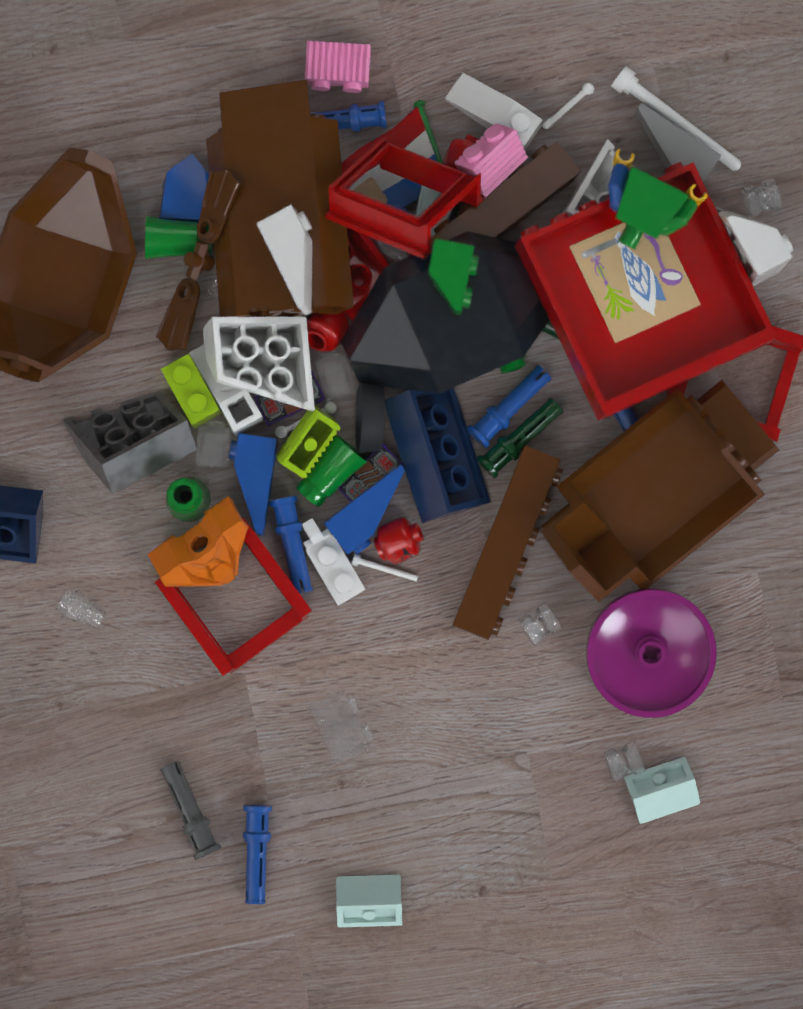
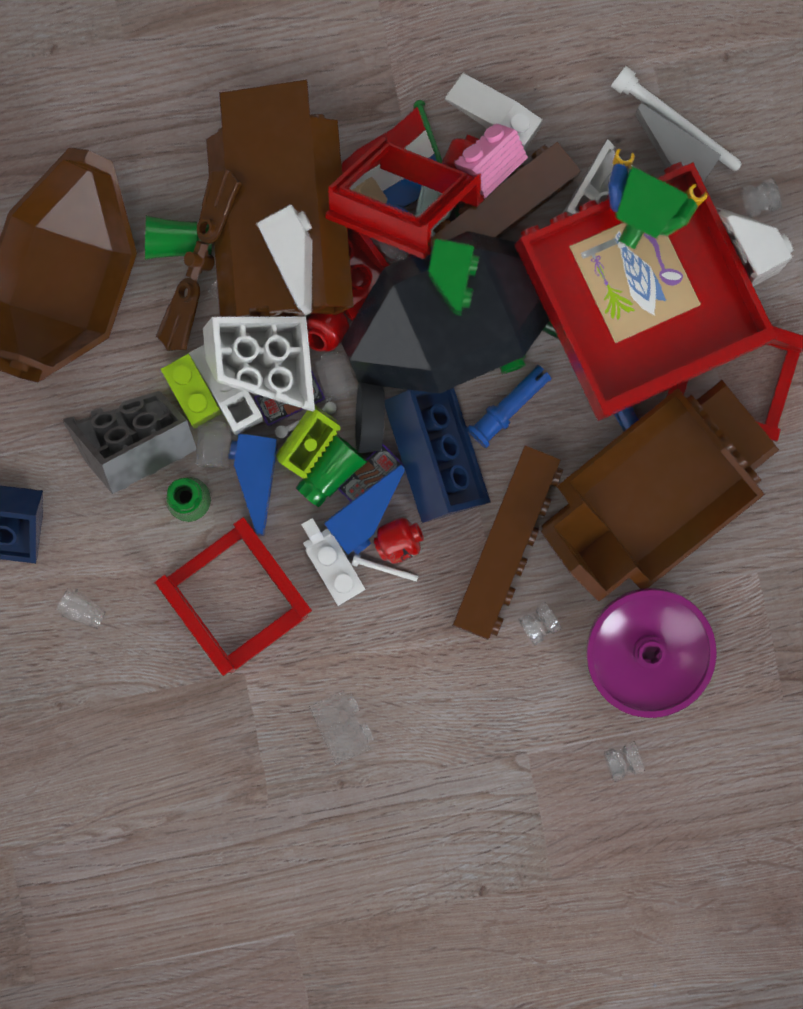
orange piece [147,496,248,586] -> none
blue slope [159,154,209,224] -> none
dark grey pin [160,761,222,860] -> none
blue pin [243,804,272,904] -> none
blue pin [269,495,313,593] -> none
bright pink brick [305,40,371,93] -> none
blue pin [310,100,387,132] -> none
light aqua panel [336,875,402,928] -> none
dark green pin [476,398,564,479] -> none
white hinge [542,82,594,131] -> none
light aqua panel [624,756,700,824] -> none

